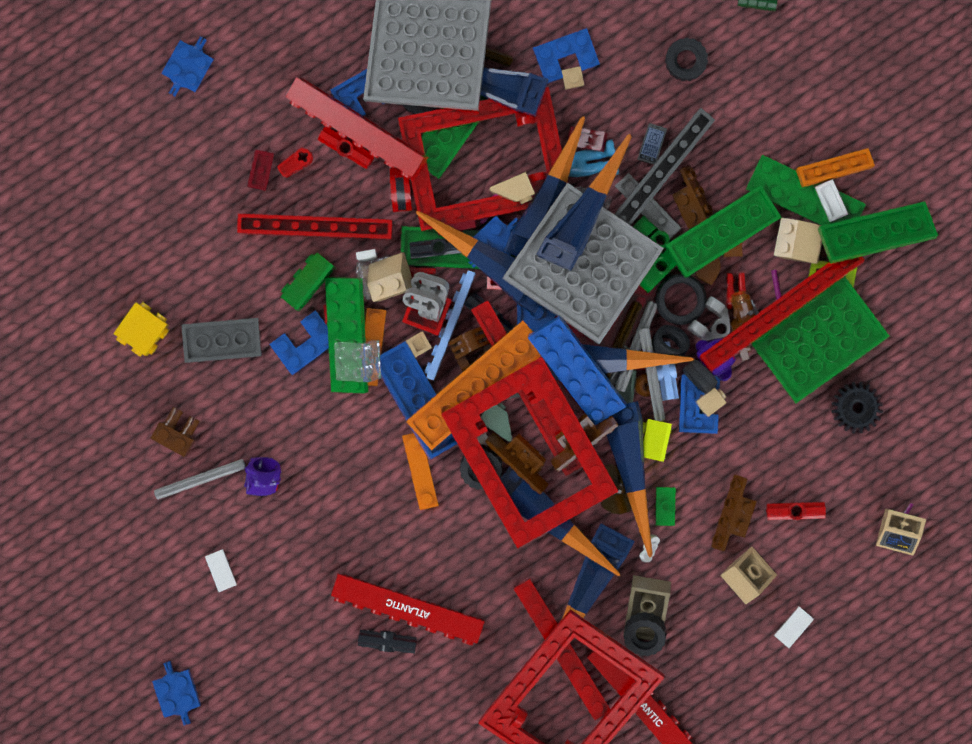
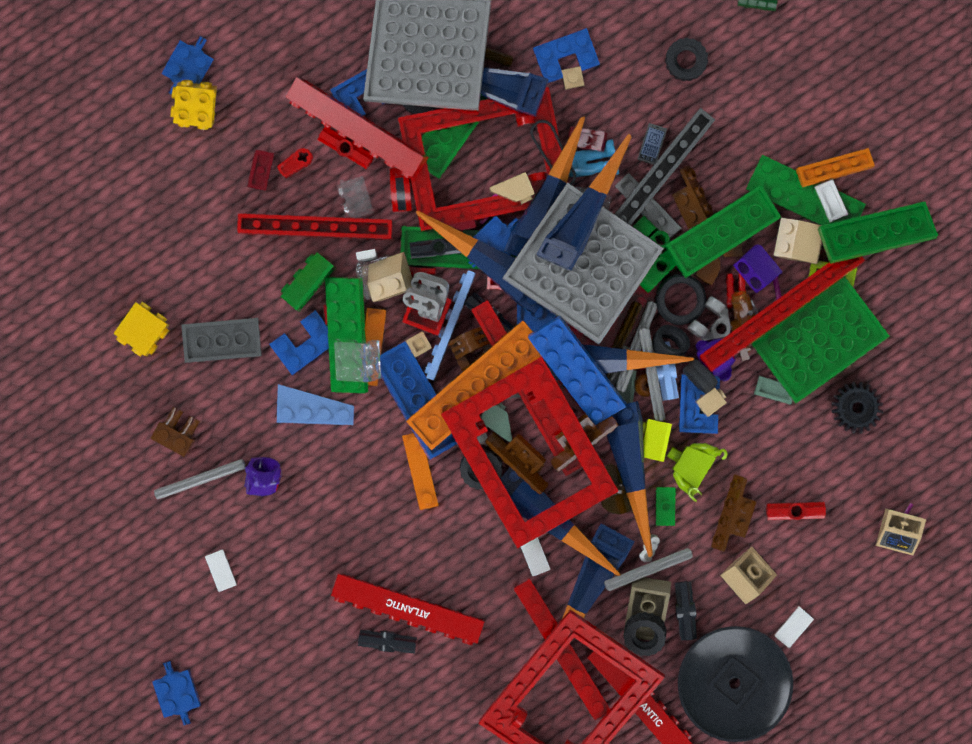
none -> yellow brick [171,80,217,130]
none -> medium blue wing [277,384,354,425]
none -> clear bracket [337,176,374,218]
none -> white tile [521,537,550,576]
none -> black piece [530,120,576,185]
none -> light grey axle [604,548,693,591]
none -> lime torso [667,443,728,502]
none -> black piece [674,581,697,640]
none -> black dish [677,626,793,742]
none -> dark purple piece [733,244,783,293]
none -> sand green tile [754,376,792,405]

